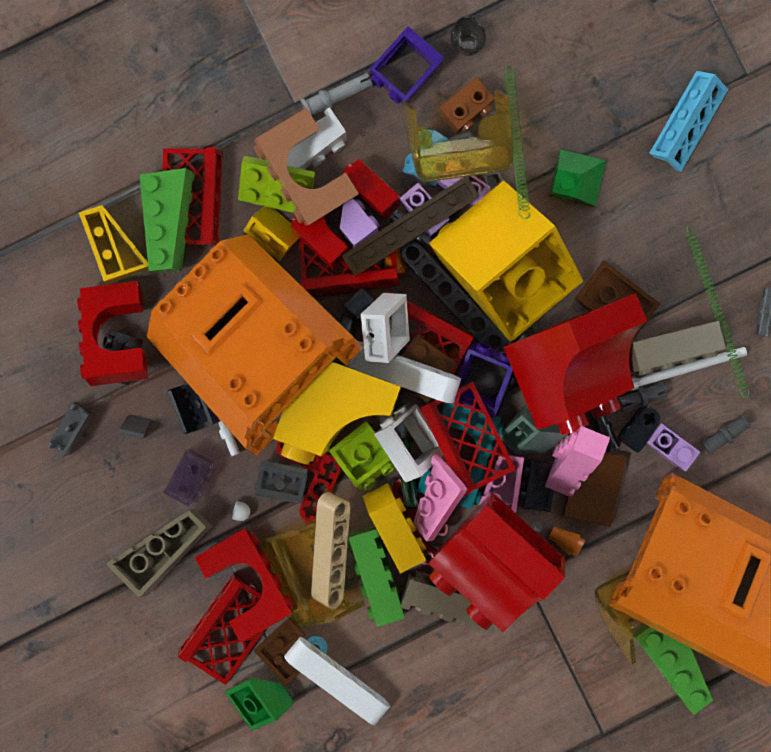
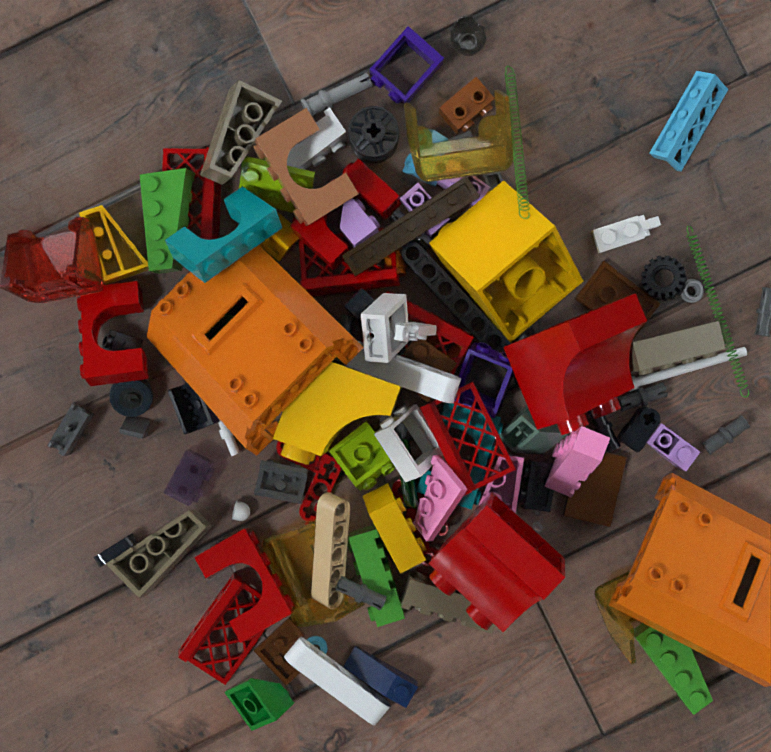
orange cone [548,526,585,557] -> none
green slope [549,149,606,207] -> none
none -> clear red windscreen [0,217,104,303]
none -> black beam [93,533,138,567]
none -> black wheel [110,379,153,417]
none -> teal arch [165,186,283,283]
none -> dark tan wedge [200,80,282,185]
none -> dark grey pin [336,576,386,610]
none -> dark blue slope [343,646,418,708]
none -> black wheel [348,106,399,164]
none -> white hinge [393,322,437,342]
none -> white hinge [591,215,661,253]
none -> black tyre [641,255,687,301]
none -> light grey plate [680,279,704,303]

